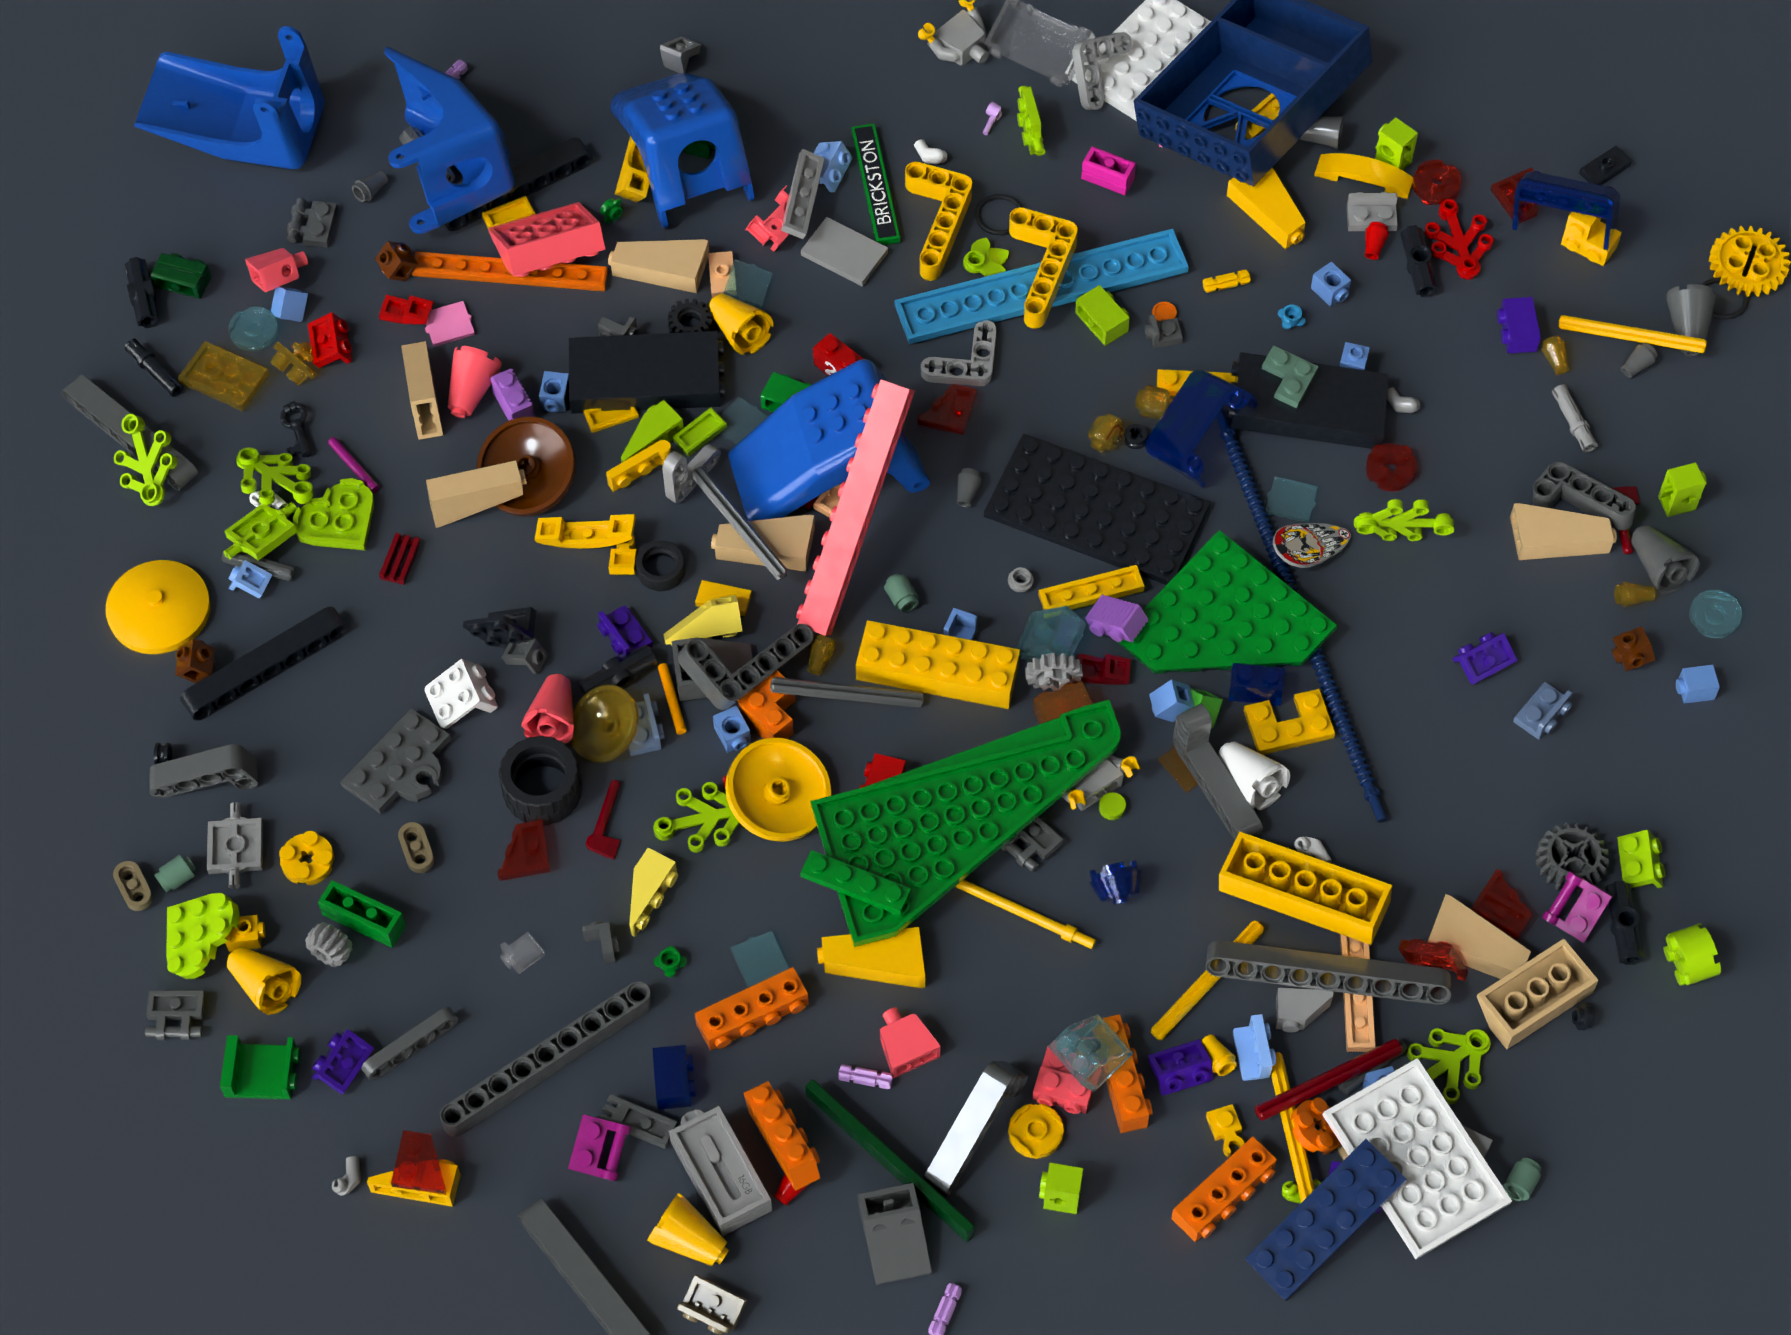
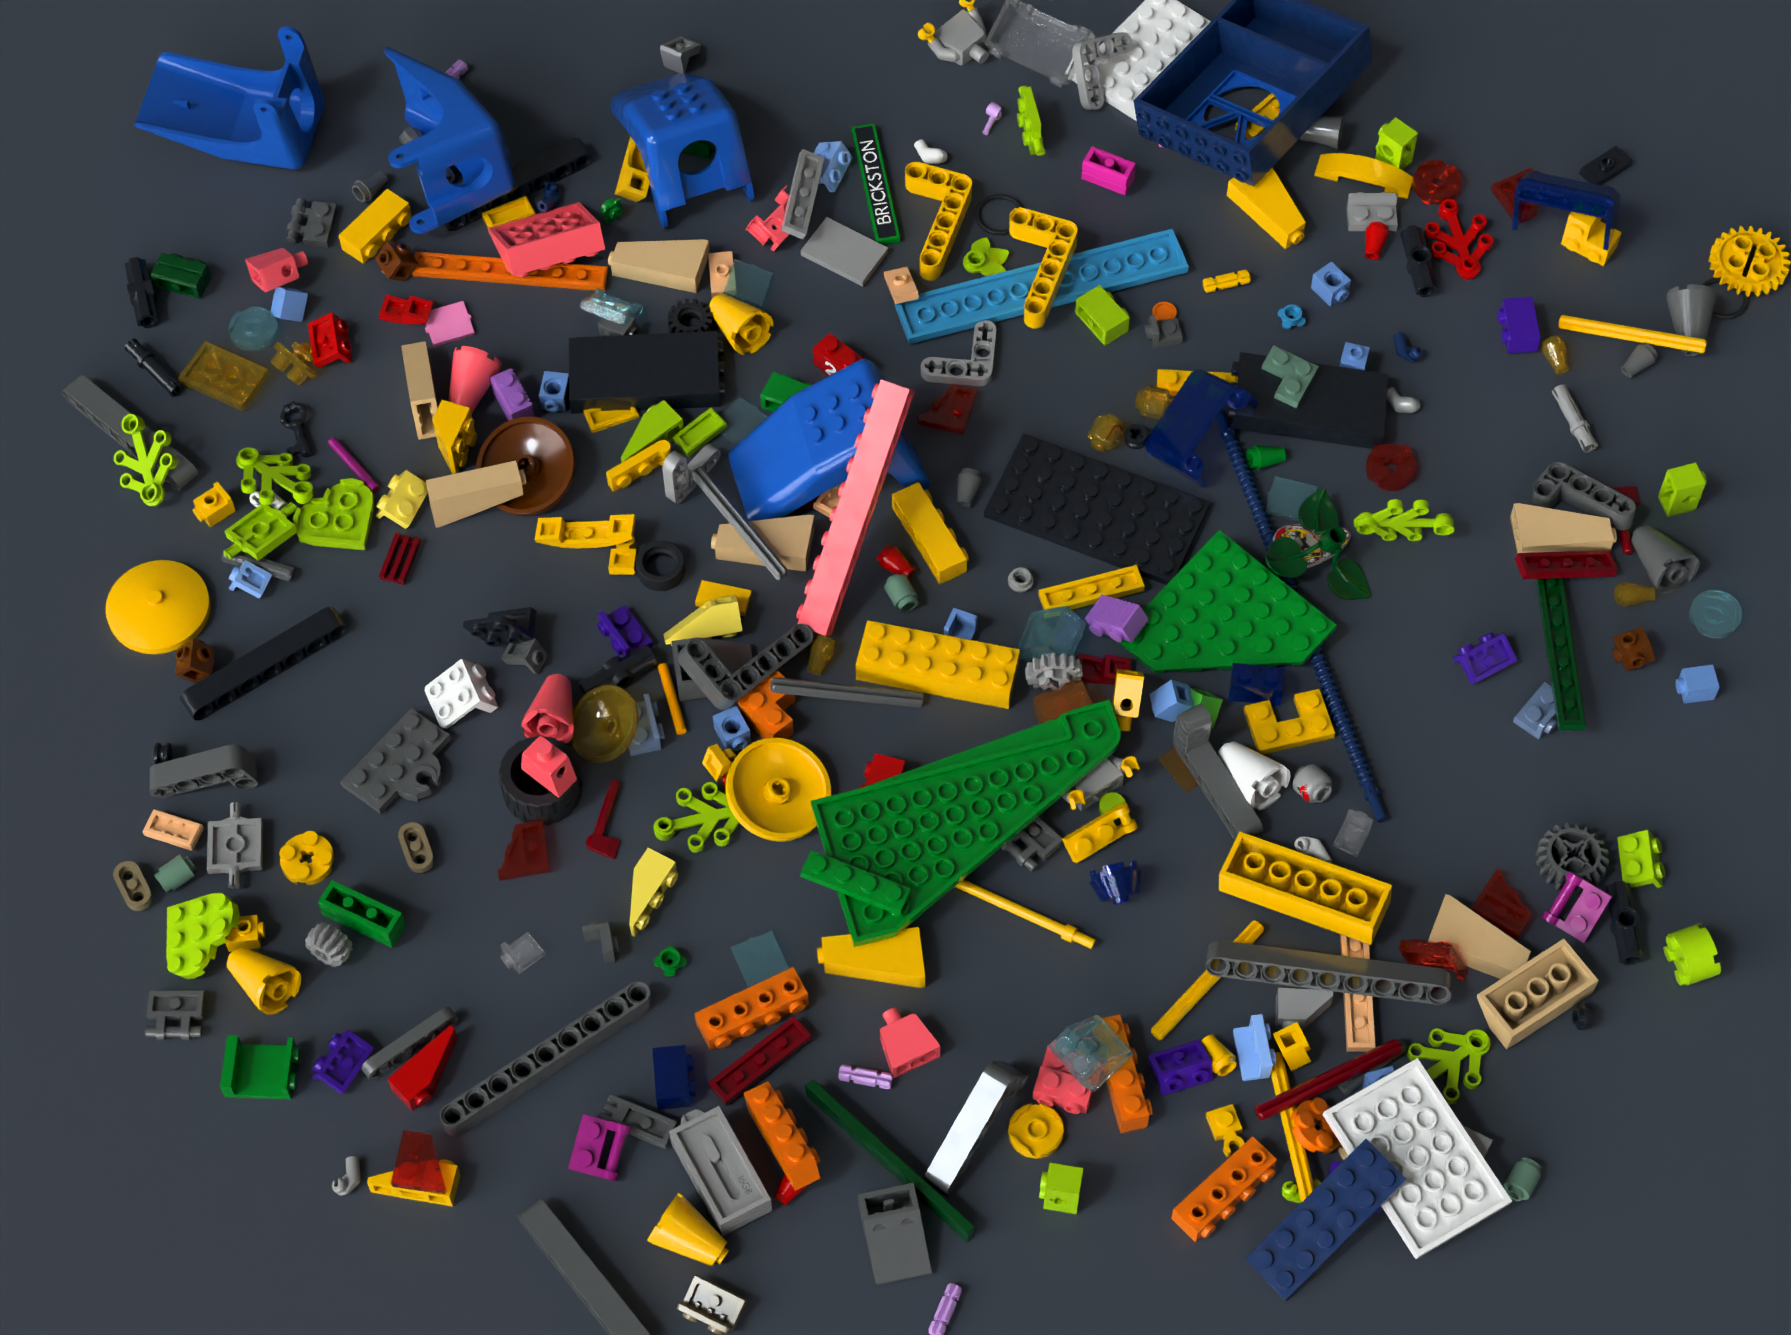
none -> light nougat plate [142,809,204,851]
none -> yellow brick [192,482,236,528]
none -> yellow brick [338,189,412,264]
none -> light yellow bracket [376,470,428,529]
none -> red slope [388,1025,457,1111]
none -> yellow slope [432,400,477,474]
none -> coral torso [521,736,577,798]
none -> dark blue arm [537,181,560,213]
none -> clear light blue plate [580,289,643,325]
none -> yellow tile [702,744,736,782]
none -> dark red plate [708,1016,812,1106]
none -> red cone [876,544,915,579]
none -> light nougat plate [884,267,919,304]
none -> yellow brick [892,482,969,584]
none -> yellow plate [1062,803,1138,863]
none -> yellow torso [1112,669,1144,731]
none -> green cone [1246,445,1286,470]
none -> dark green plant [1265,489,1370,600]
none -> yellow brick [1273,1022,1311,1071]
none -> light grey head [1292,764,1332,804]
none -> clear bracket [1333,809,1373,857]
none -> dark blue arm [1393,332,1423,363]
none -> dark red plate [1515,550,1618,579]
none -> dark green tile [1536,578,1586,731]

